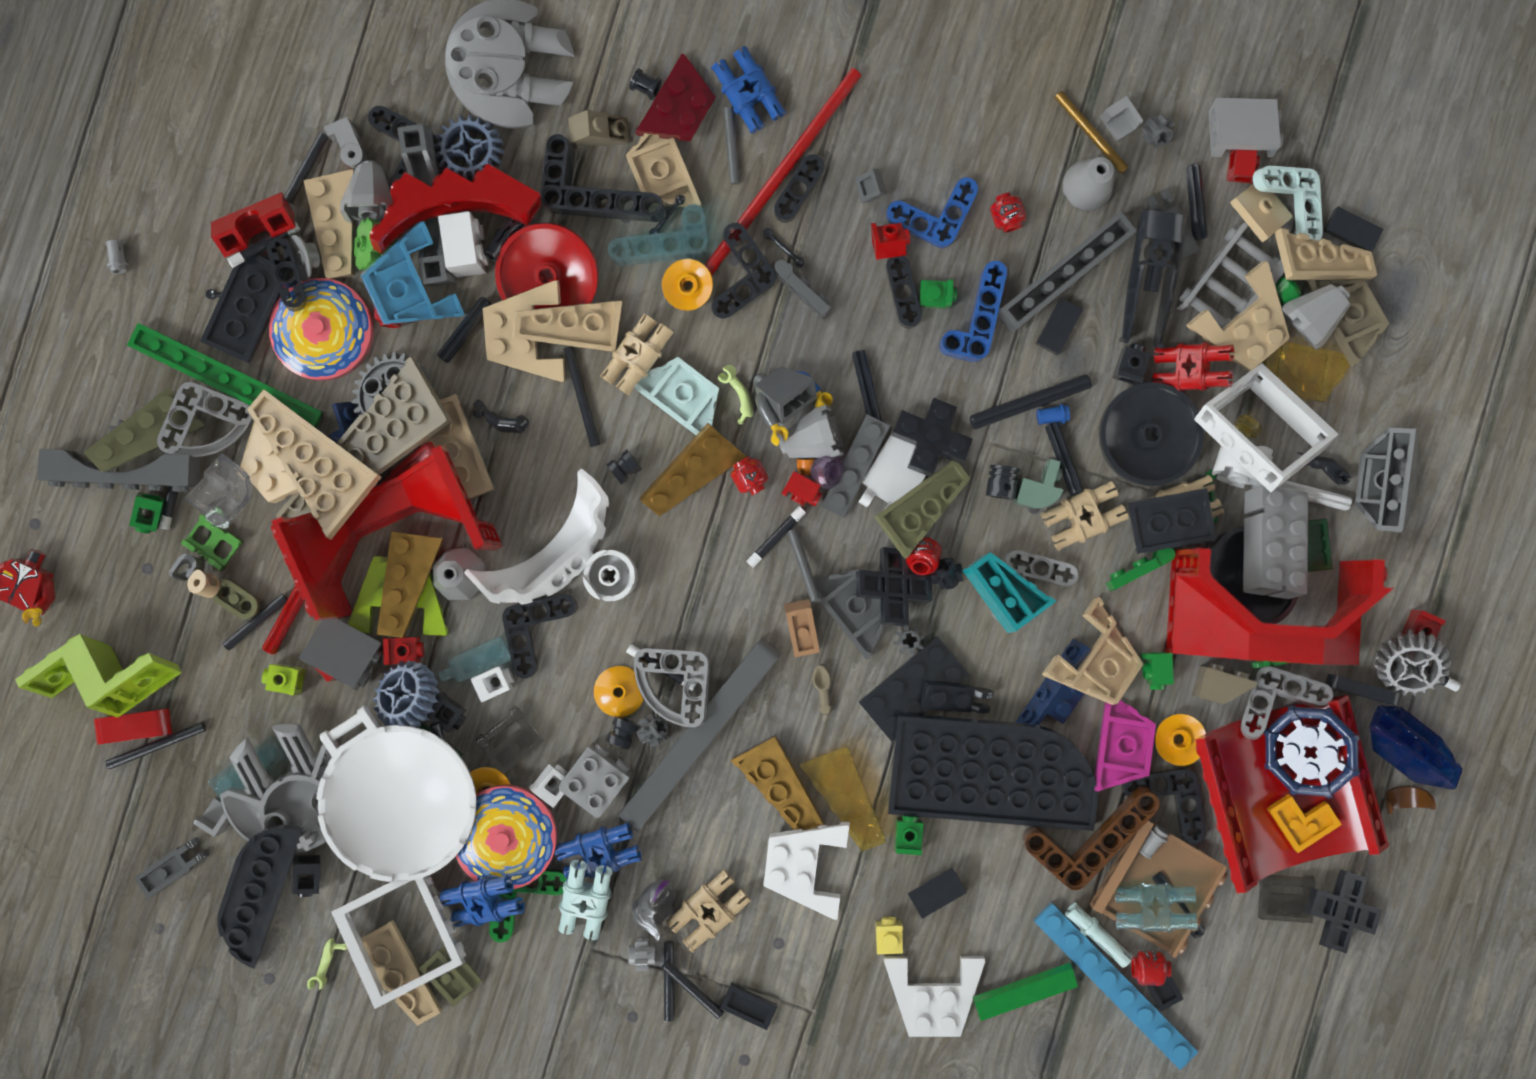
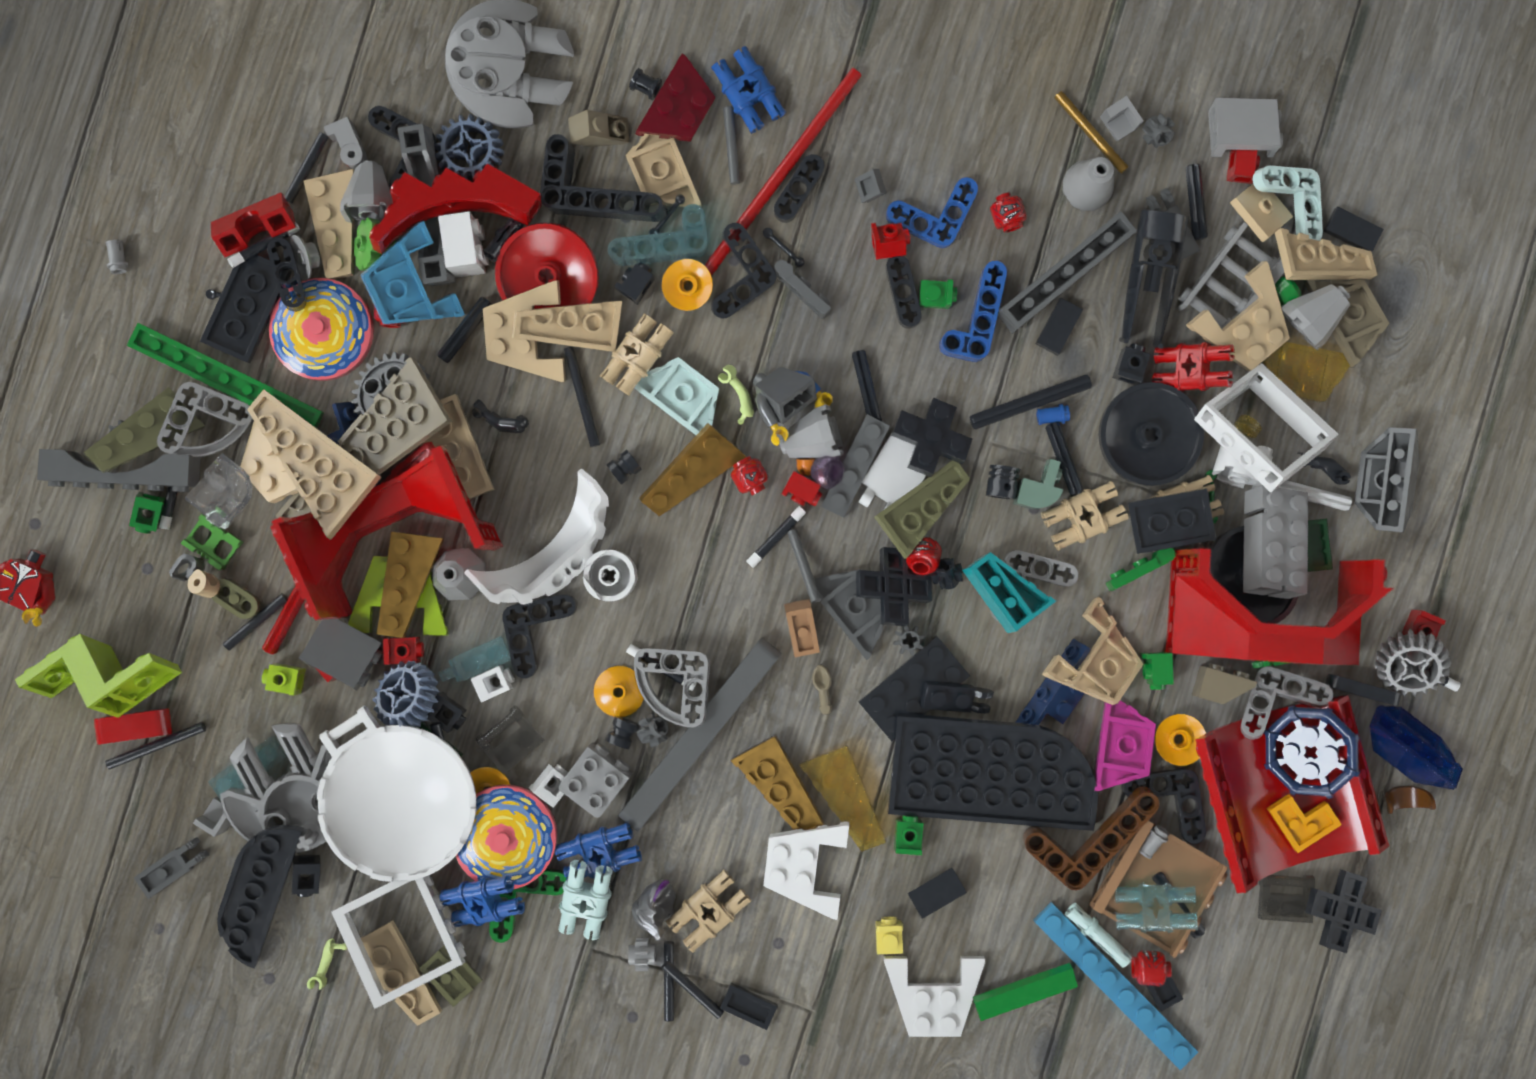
none -> black brick [614,262,655,305]

